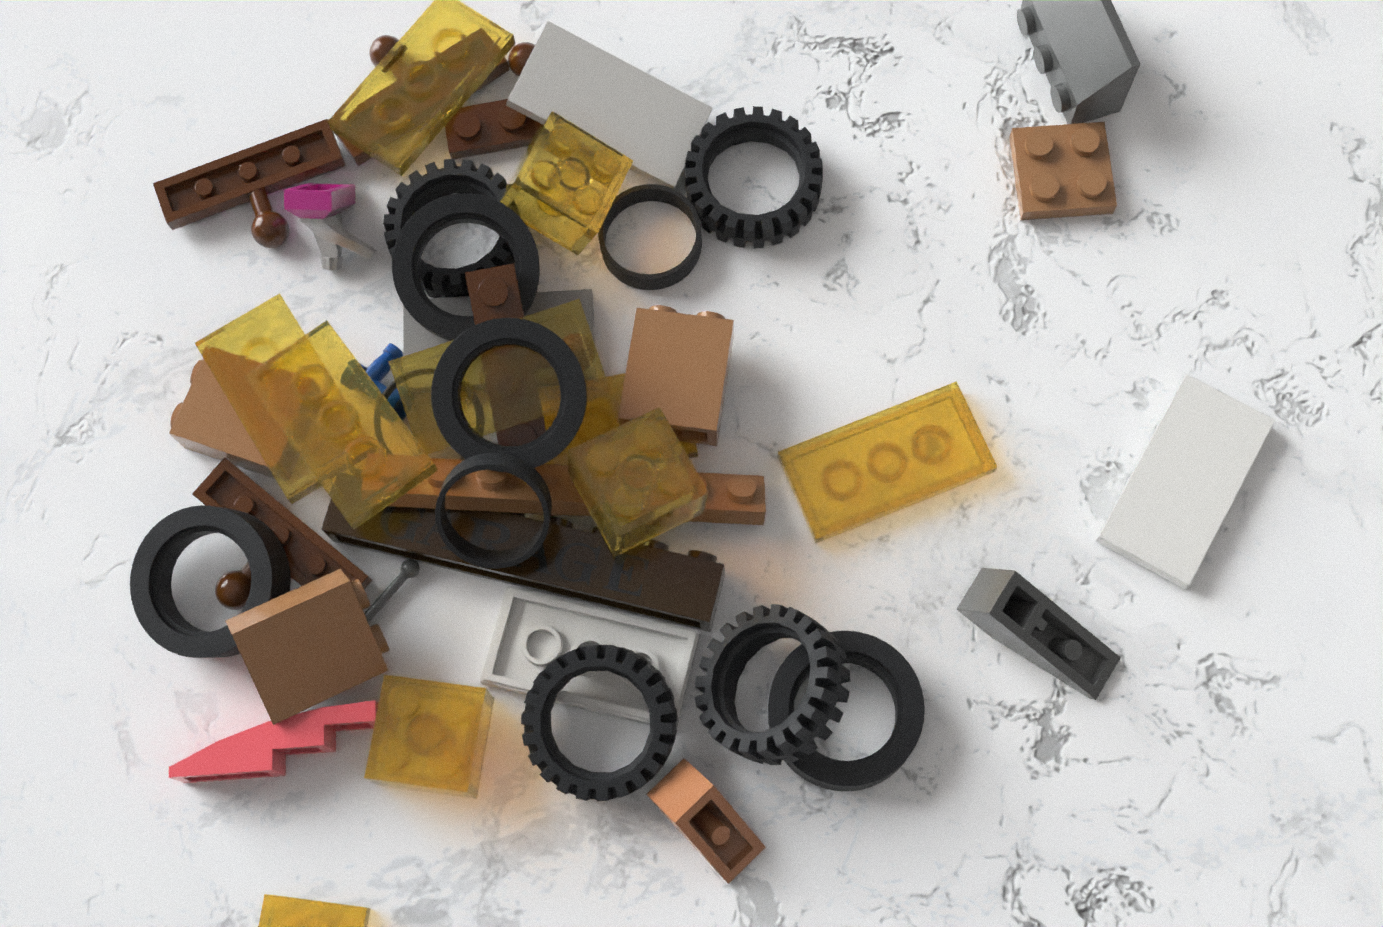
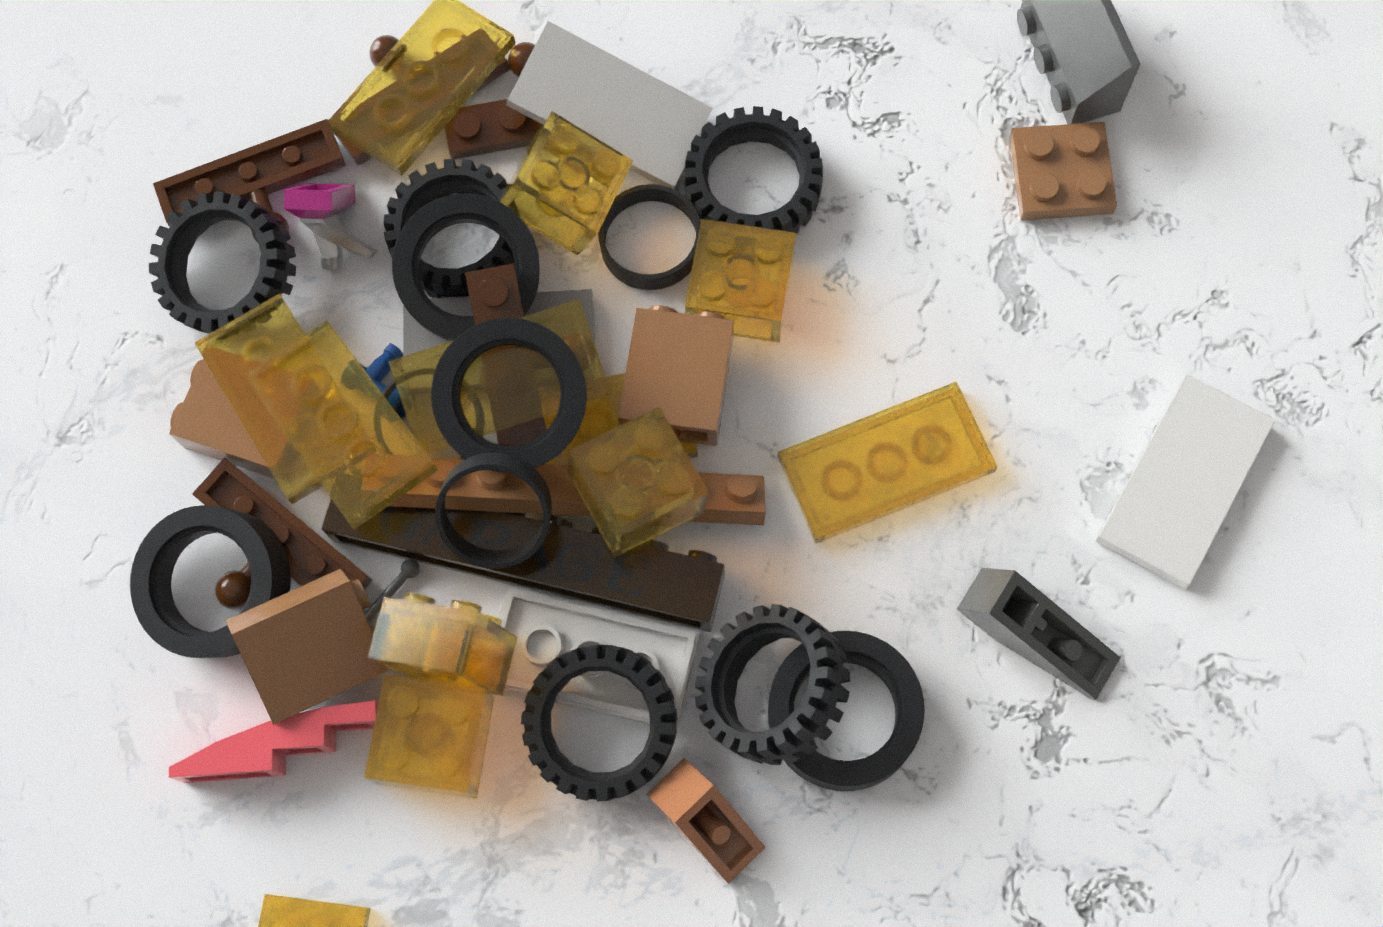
none -> black tyre [149,192,296,337]
none -> clear yellow brick [367,593,517,696]
none -> clear yellow brick [685,219,796,343]

